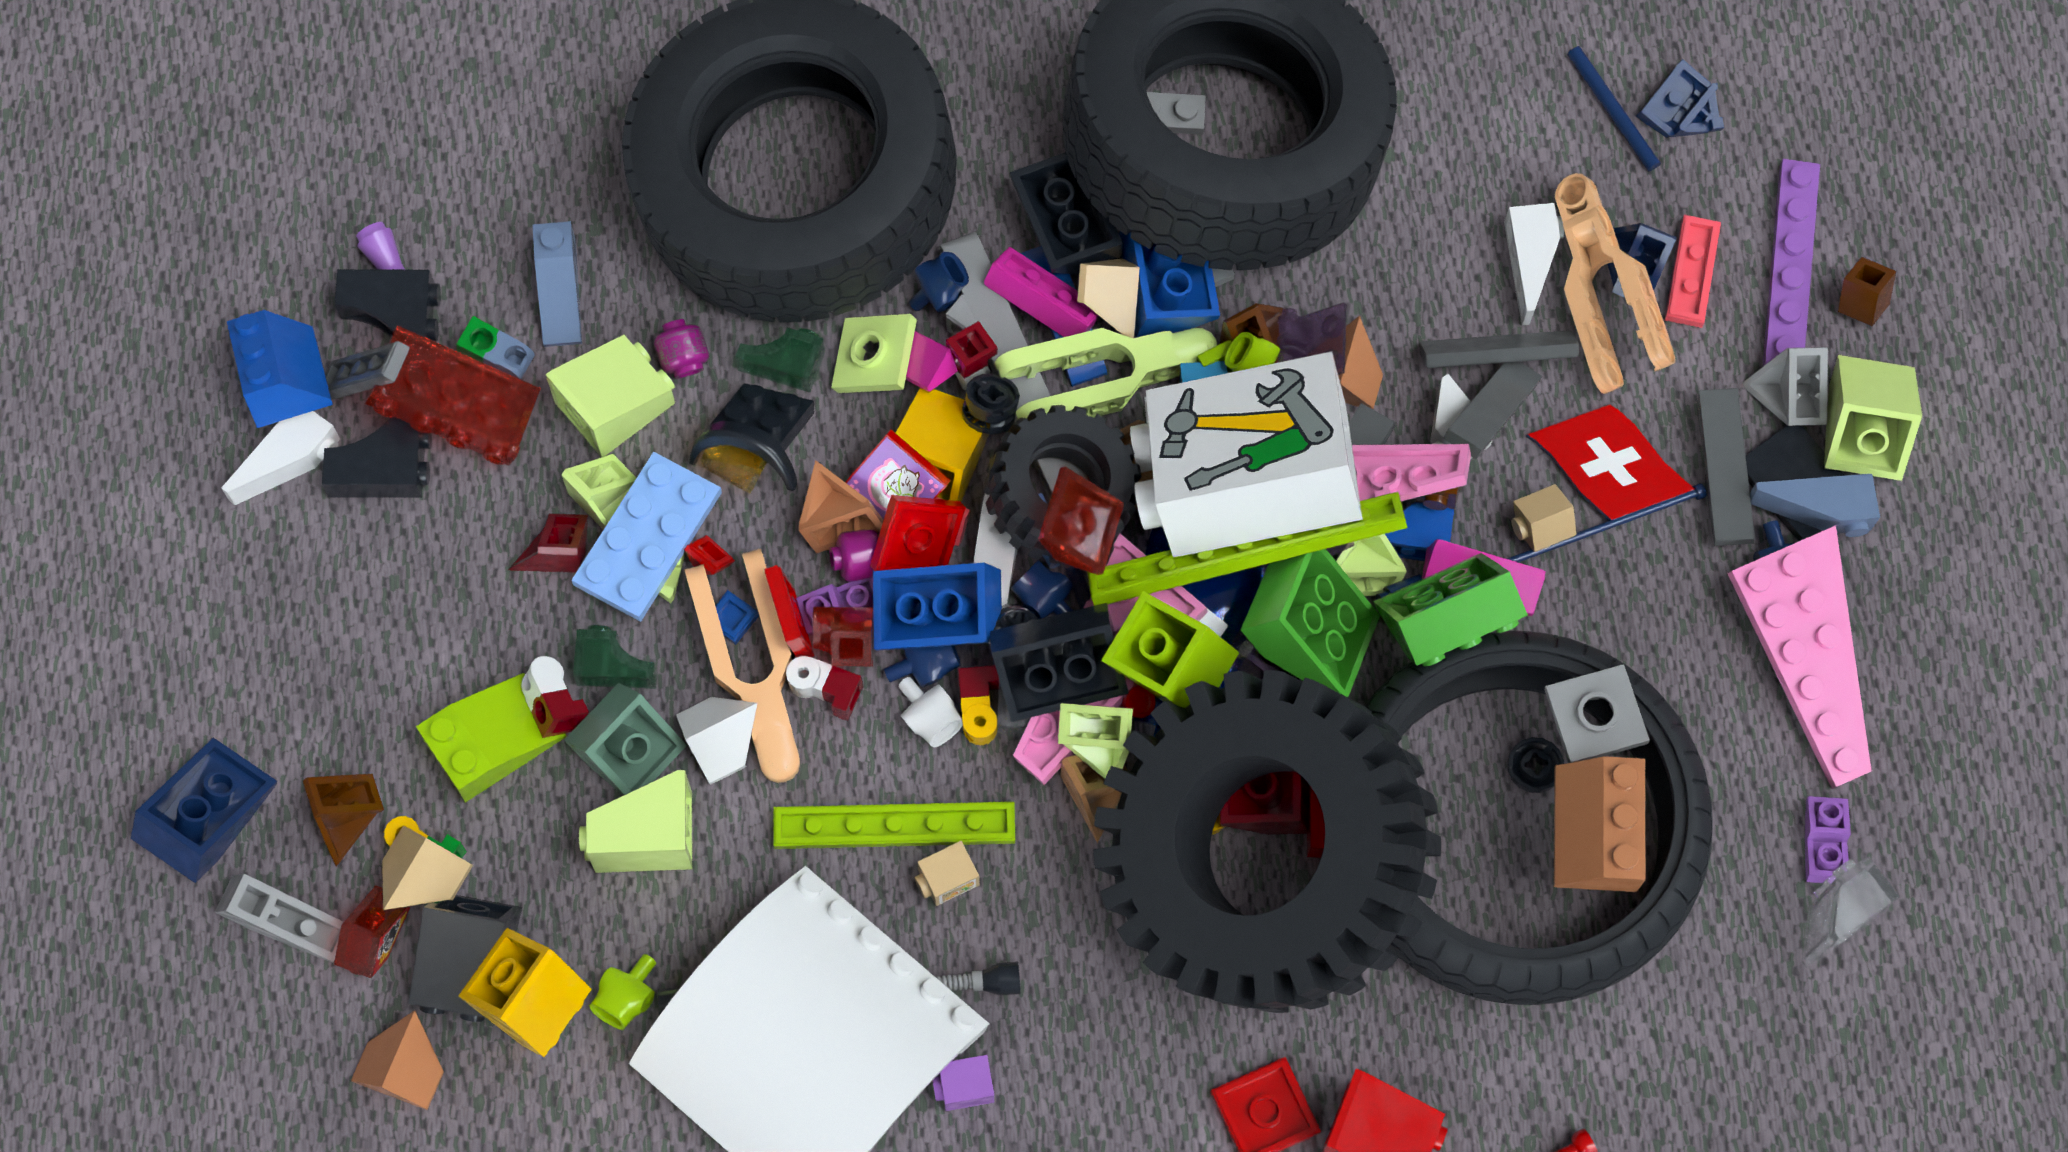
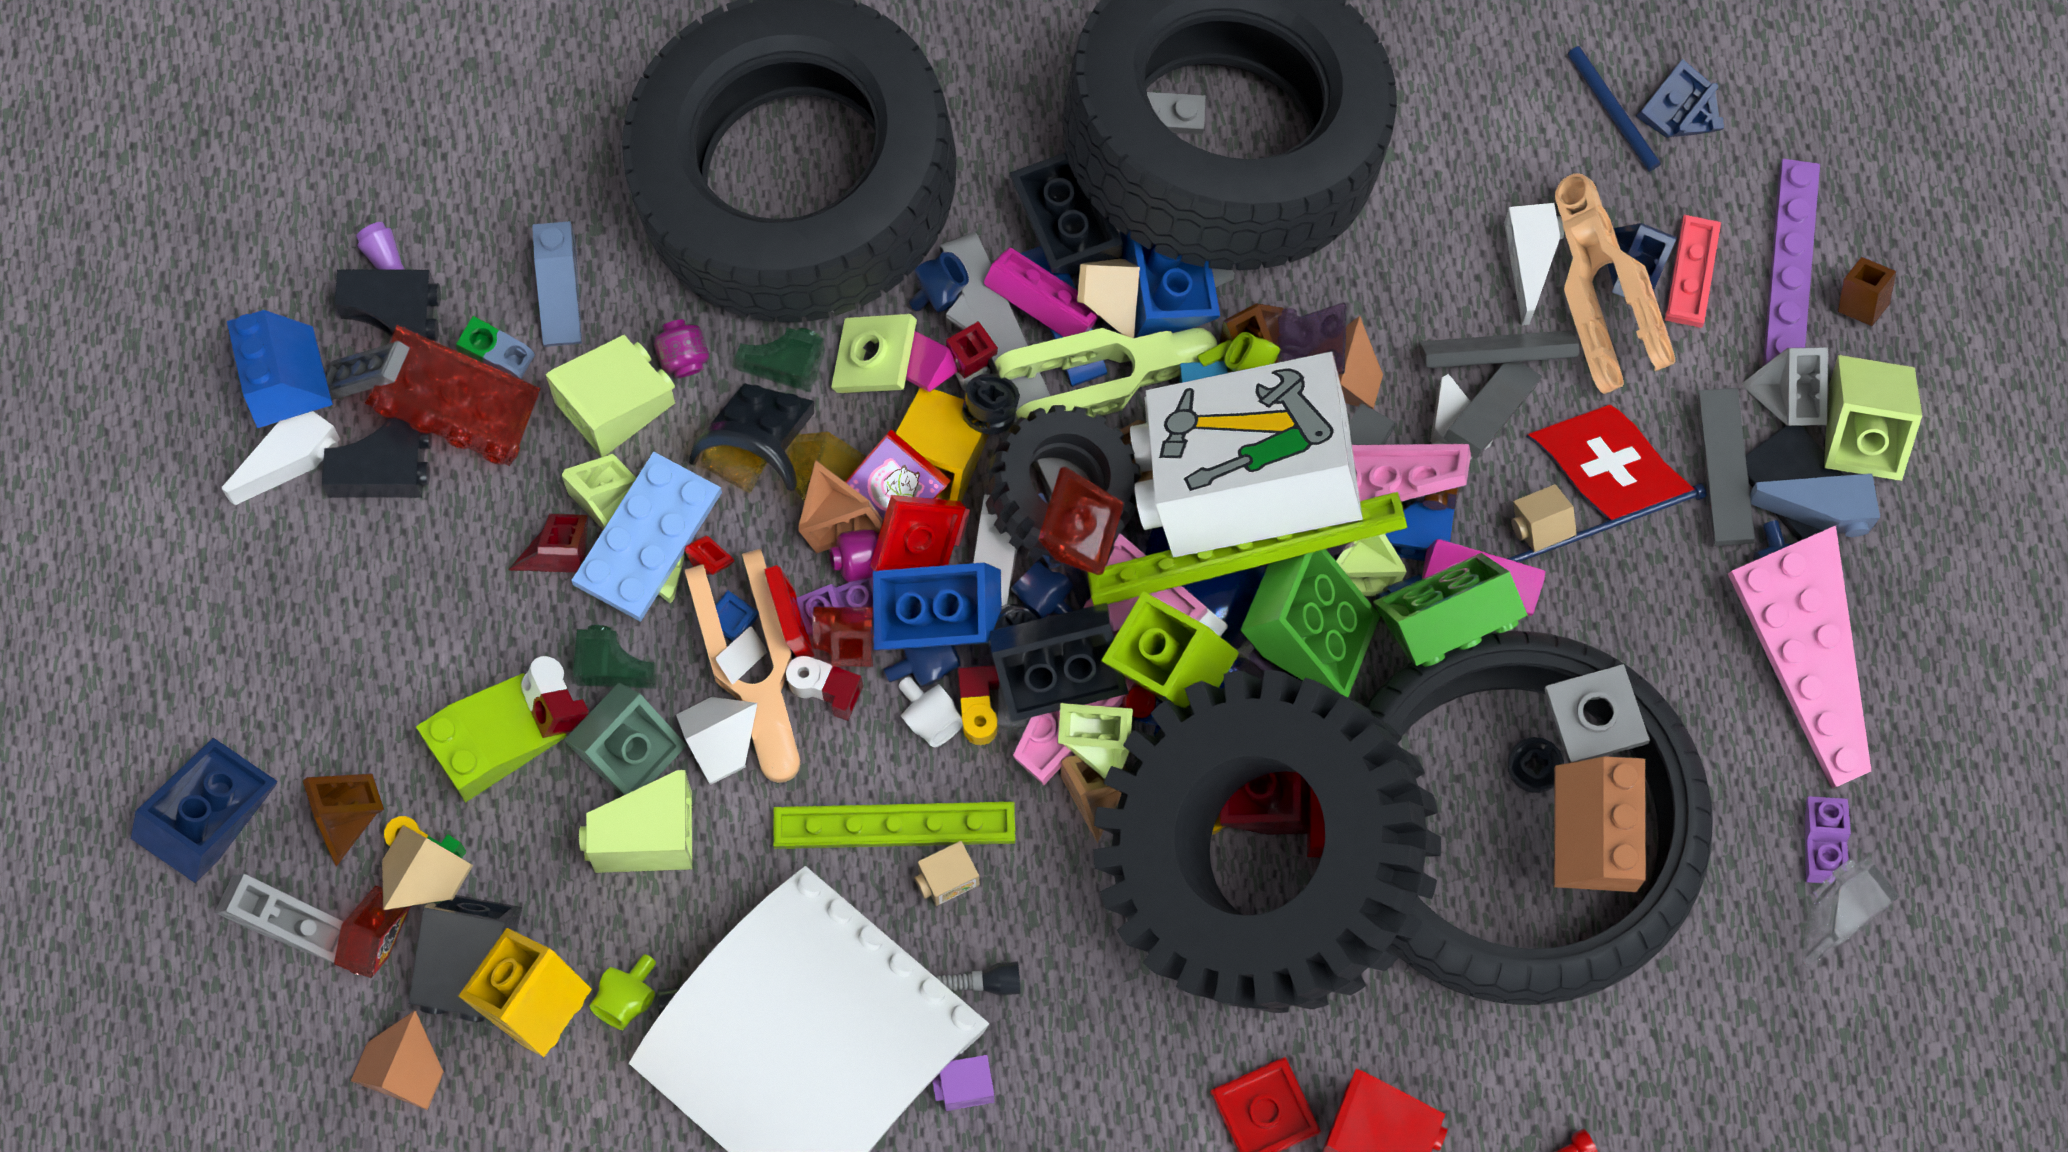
none -> white sticker [716,626,767,684]
none -> clear yellow slope [787,431,867,501]

